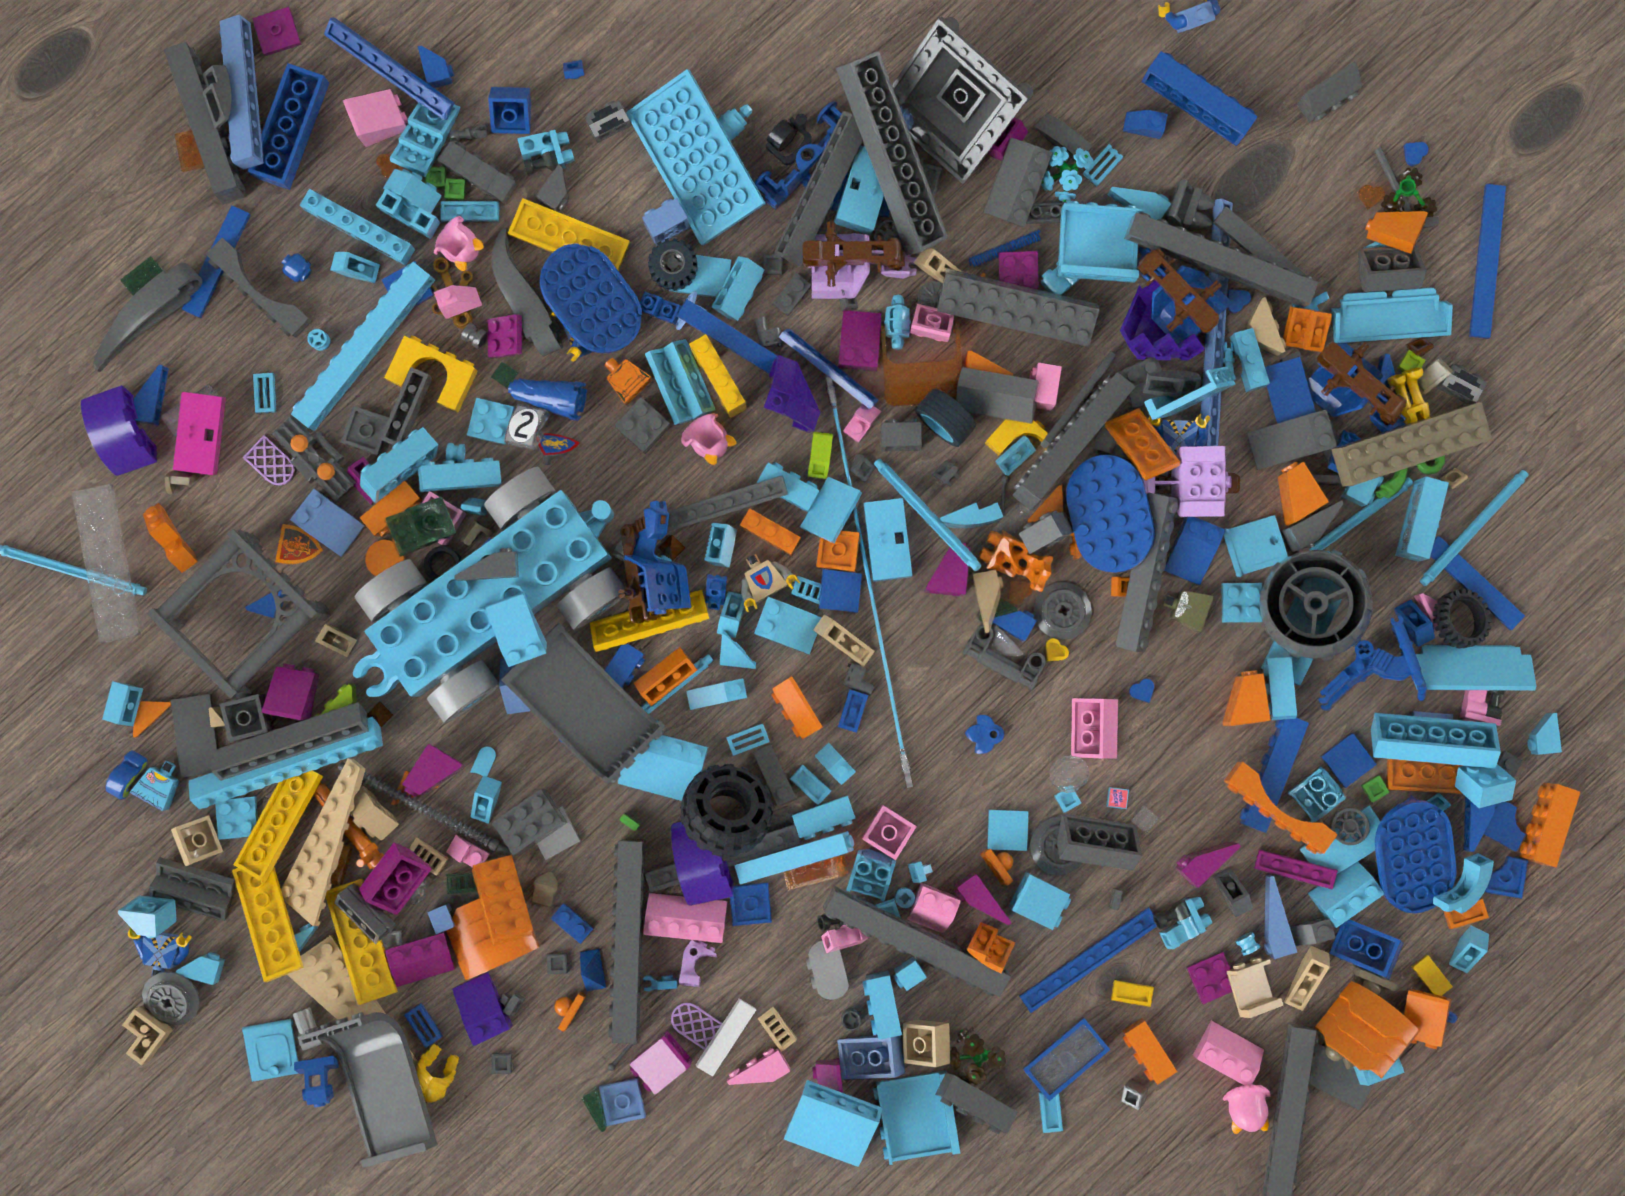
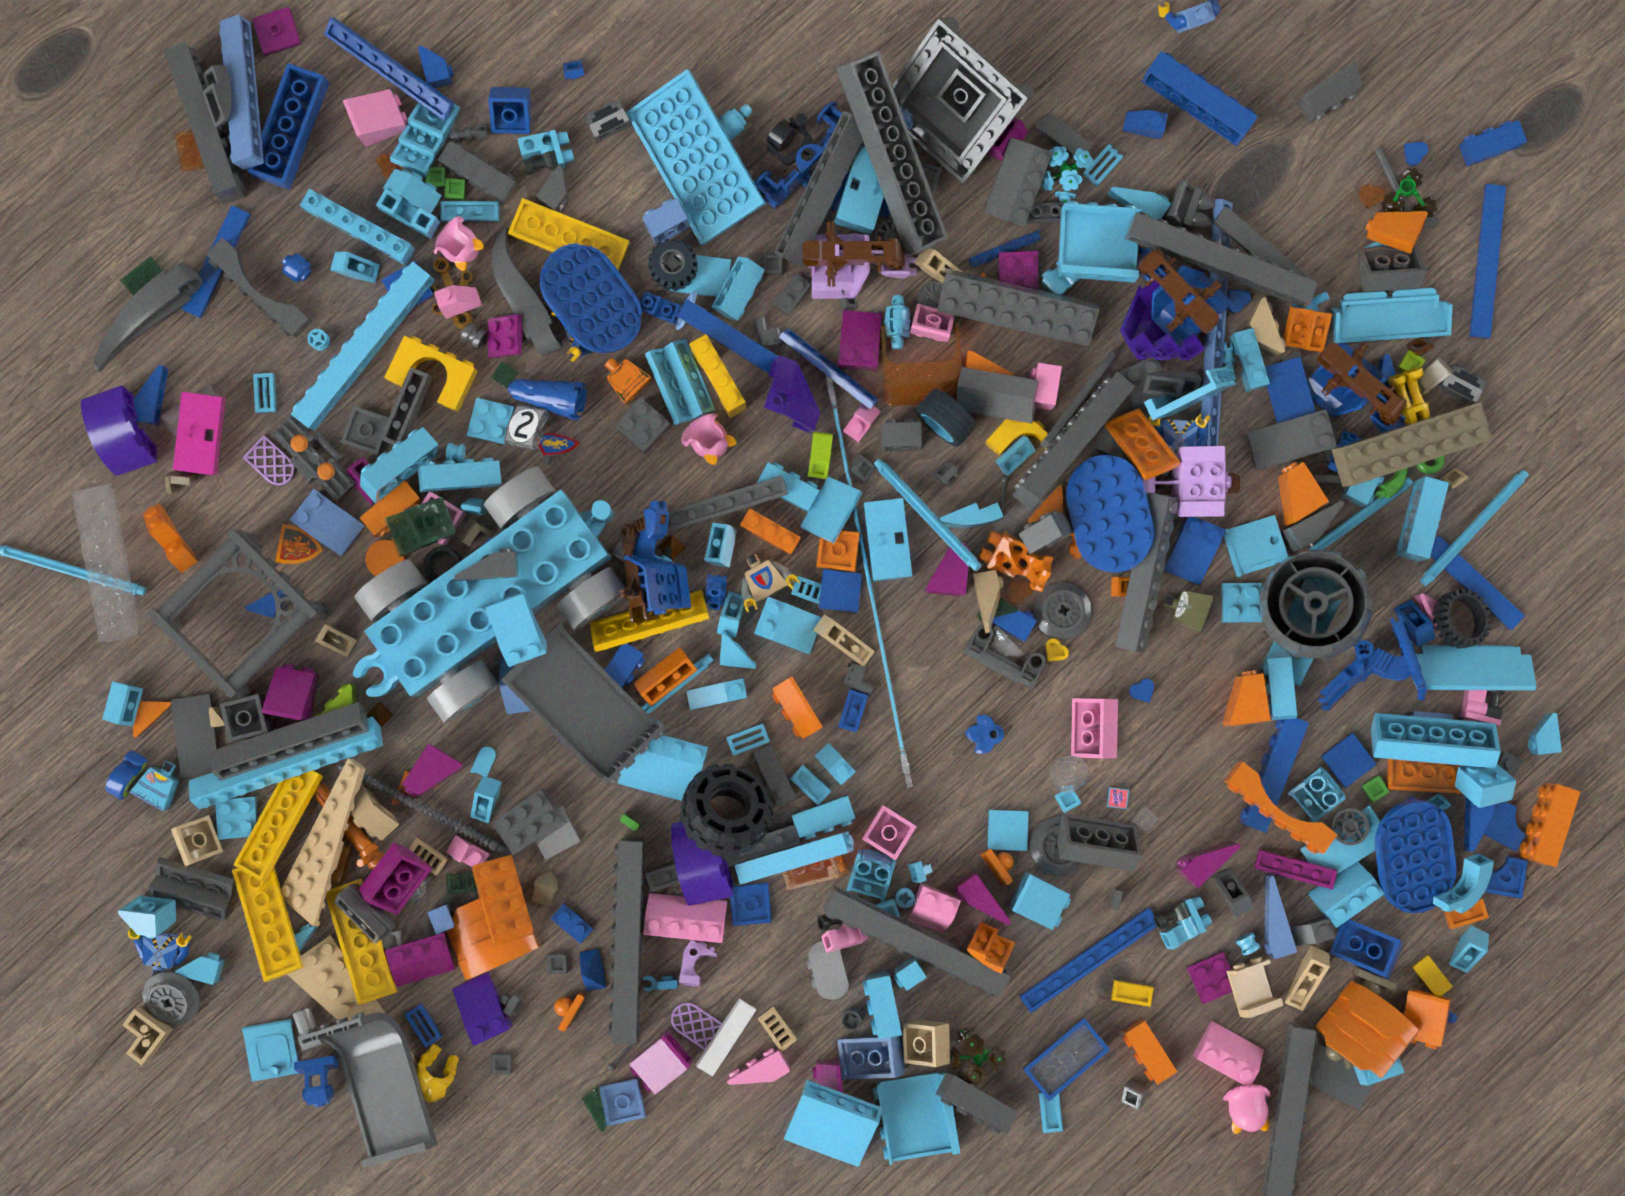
none -> blue brick [1459,120,1527,167]

